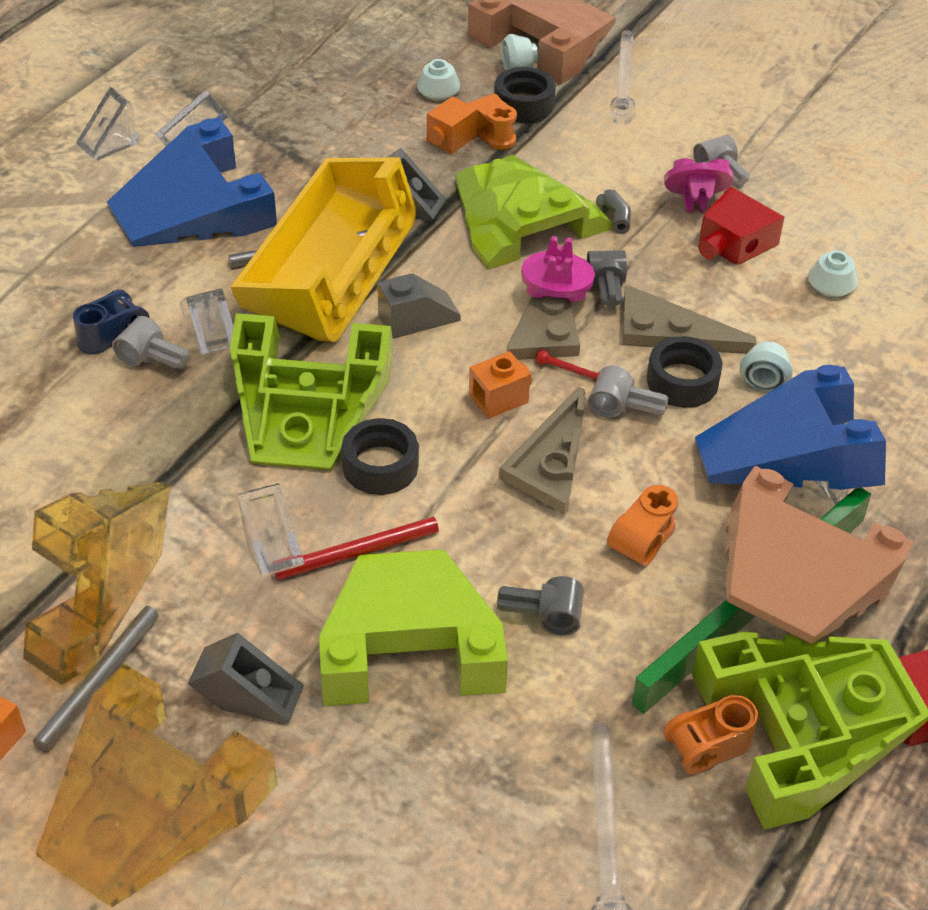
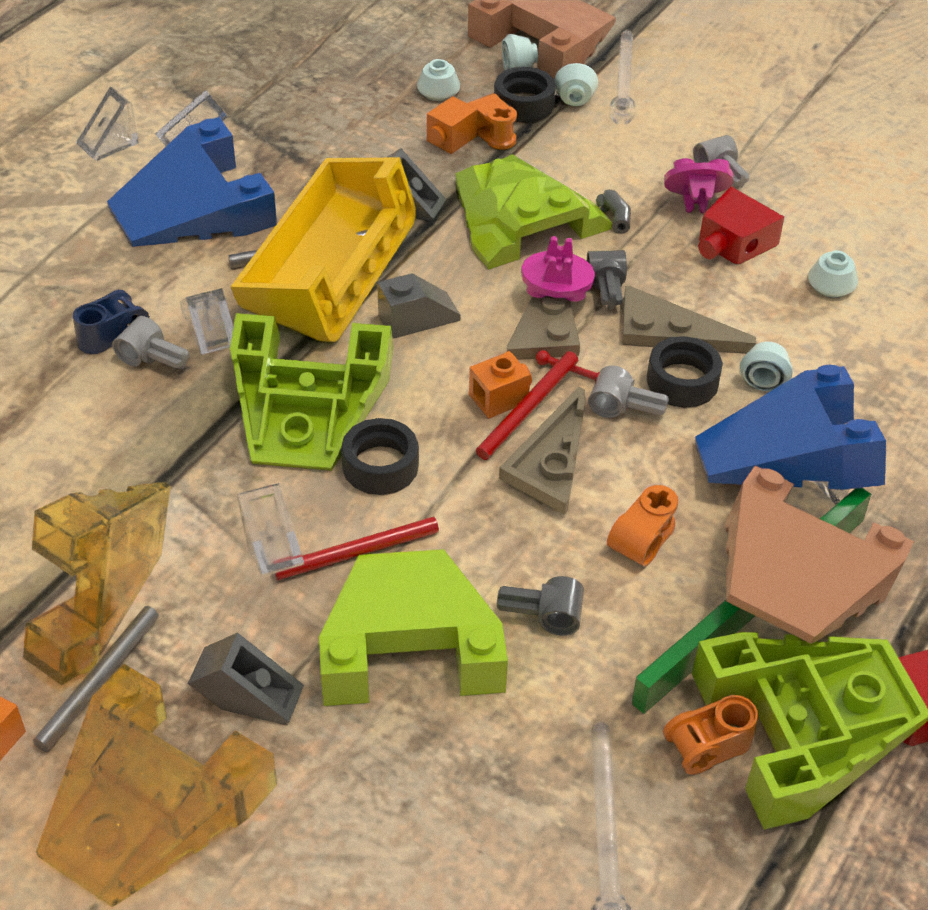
none -> red bar [476,351,579,460]
none -> light aqua cone [554,63,598,106]

